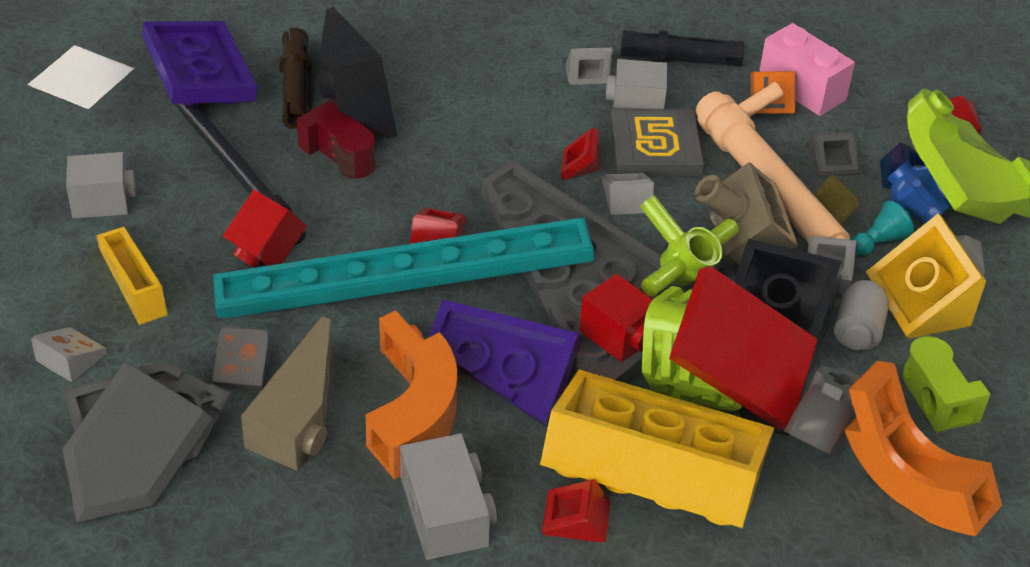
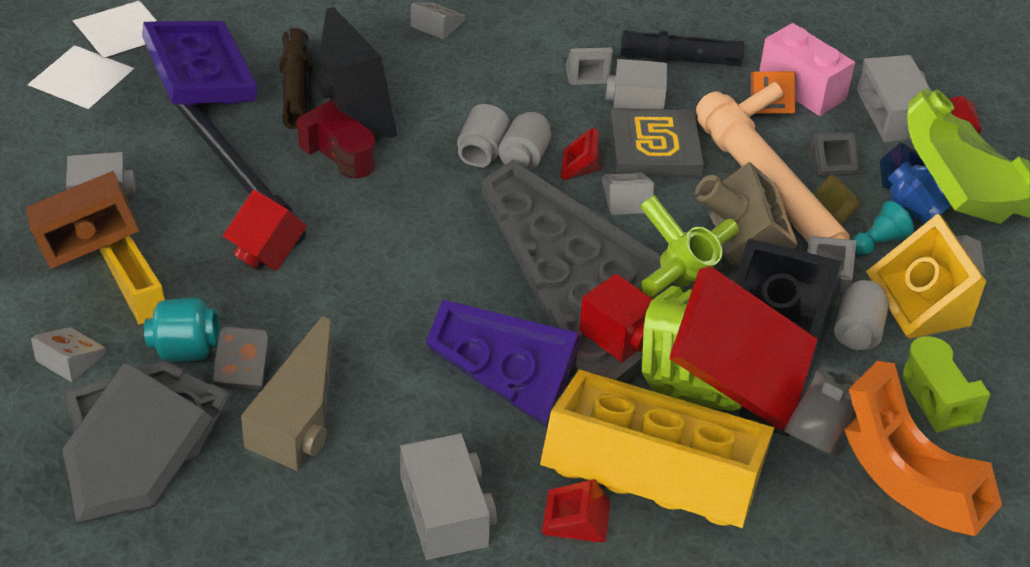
teal tile [213,217,594,318] -> none
orange arch [365,310,457,480] -> none
red slope [409,207,467,244] -> none
none -> dark orange brick [26,170,139,269]
none -> white sticker [73,1,157,58]
none -> teal head [144,297,220,363]
none -> light grey slope [411,2,465,40]
none -> light grey brick [457,104,510,168]
none -> light grey brick [498,112,552,171]
none -> light grey brick [857,55,931,142]

